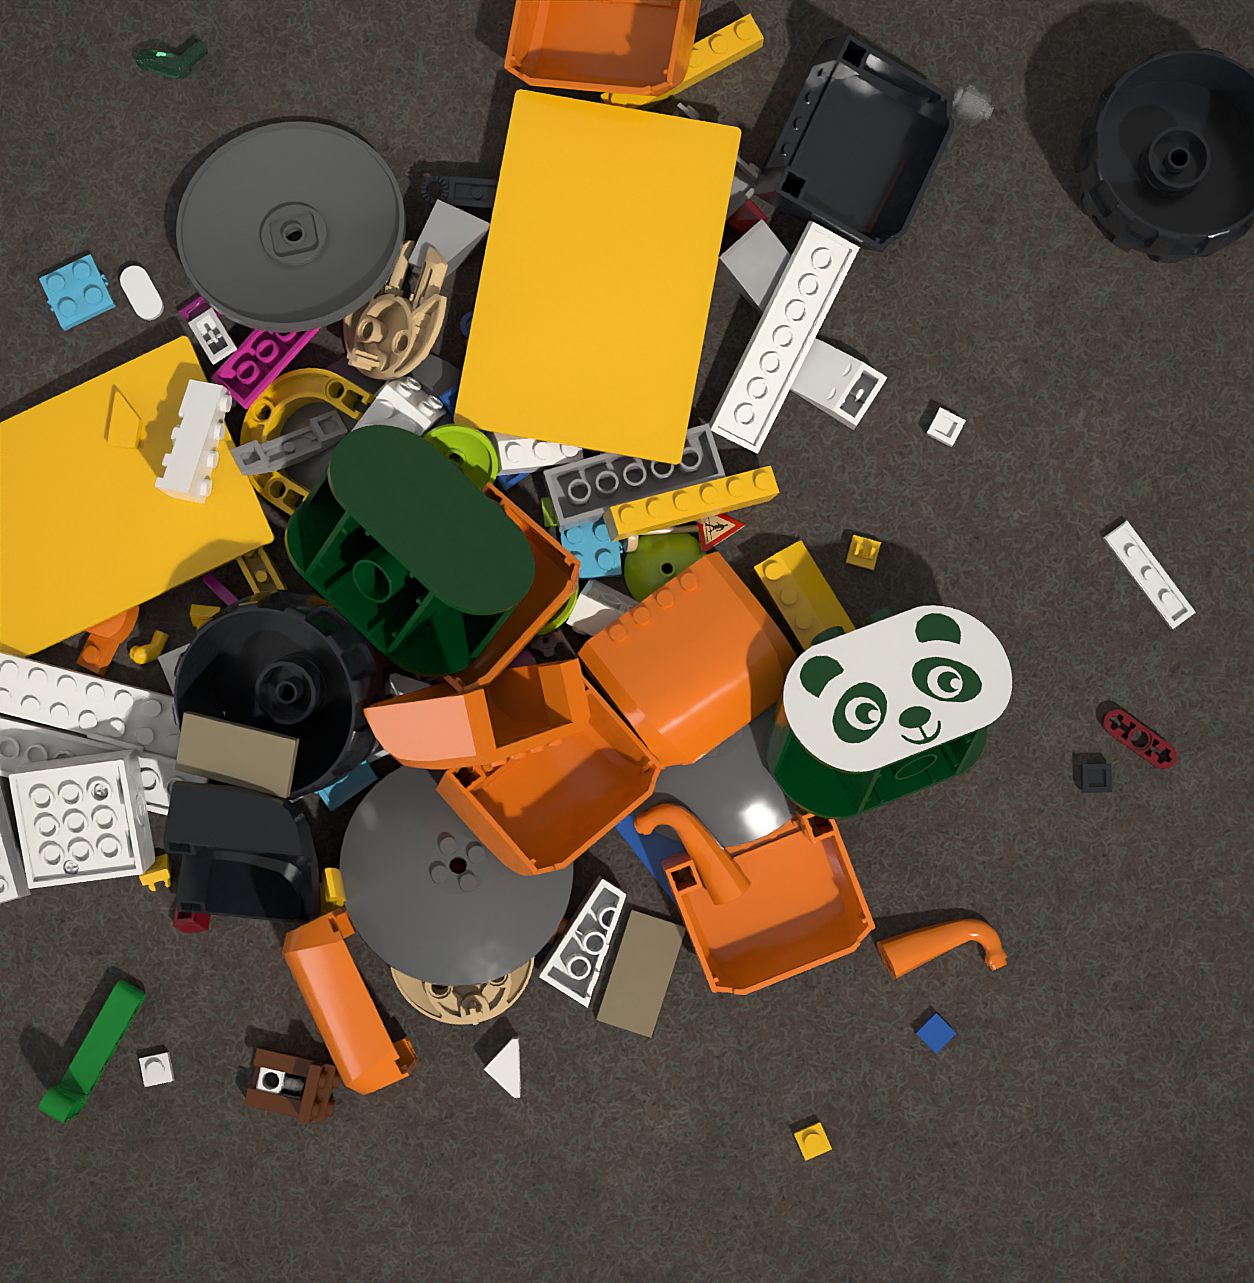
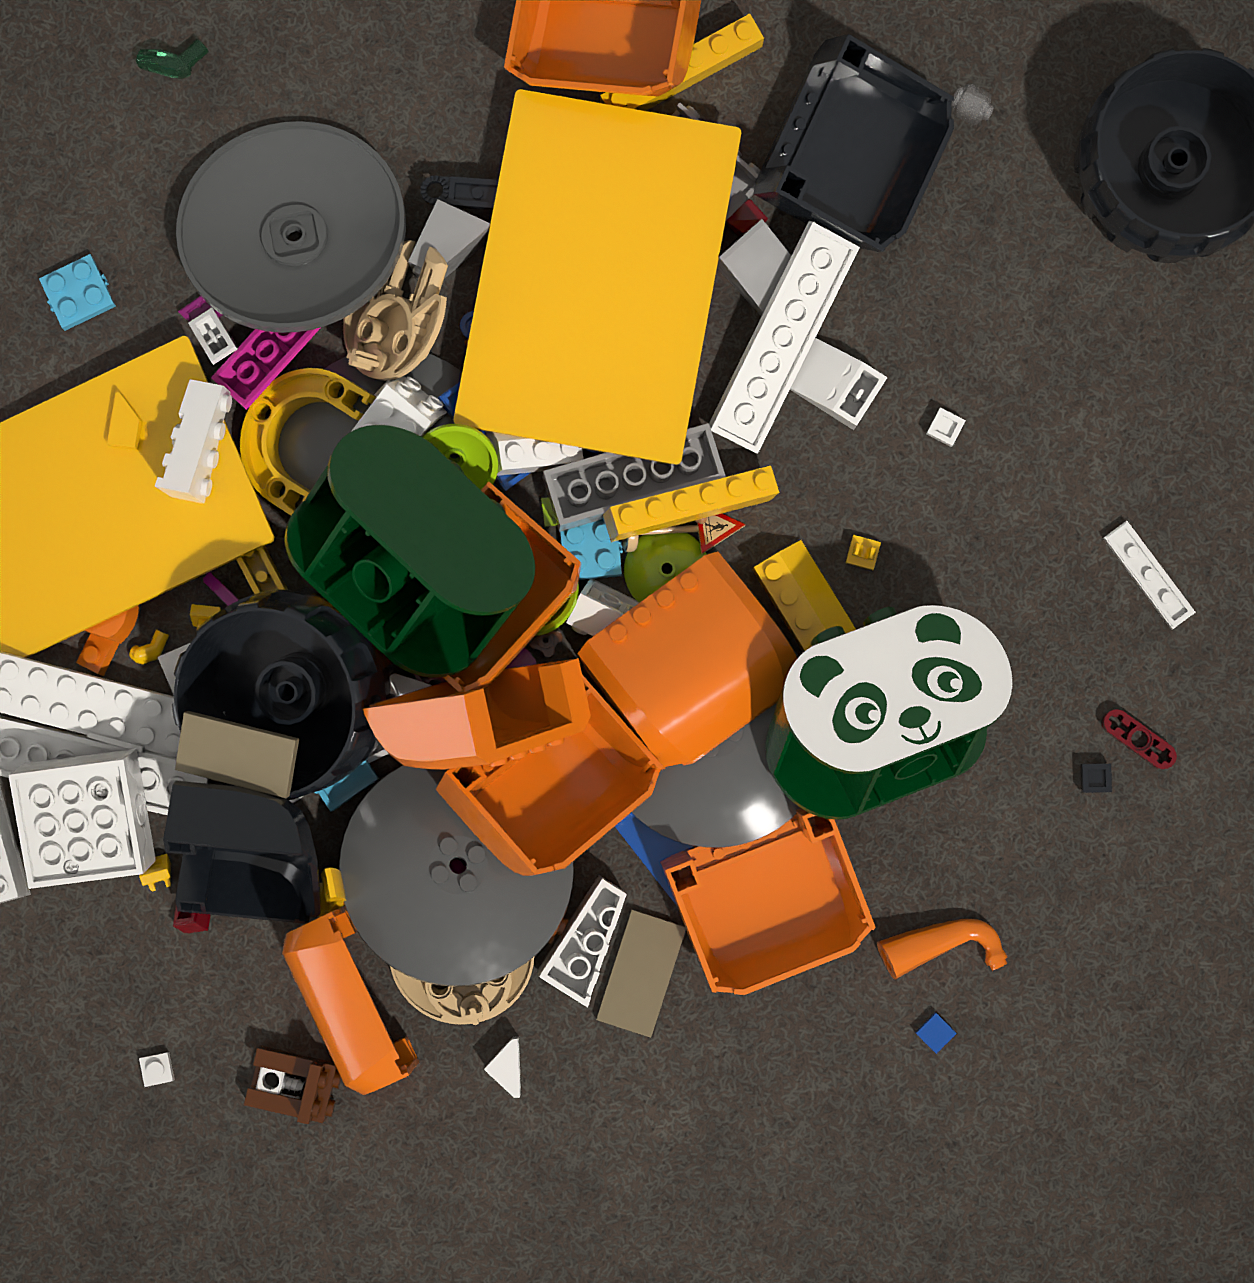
green beam [38,979,146,1124] -> none
white tile [120,266,164,320] -> none
light grey slope [230,409,348,475] -> none
orange animal [634,803,751,905] -> none
yellow plate [794,1121,832,1161] -> none

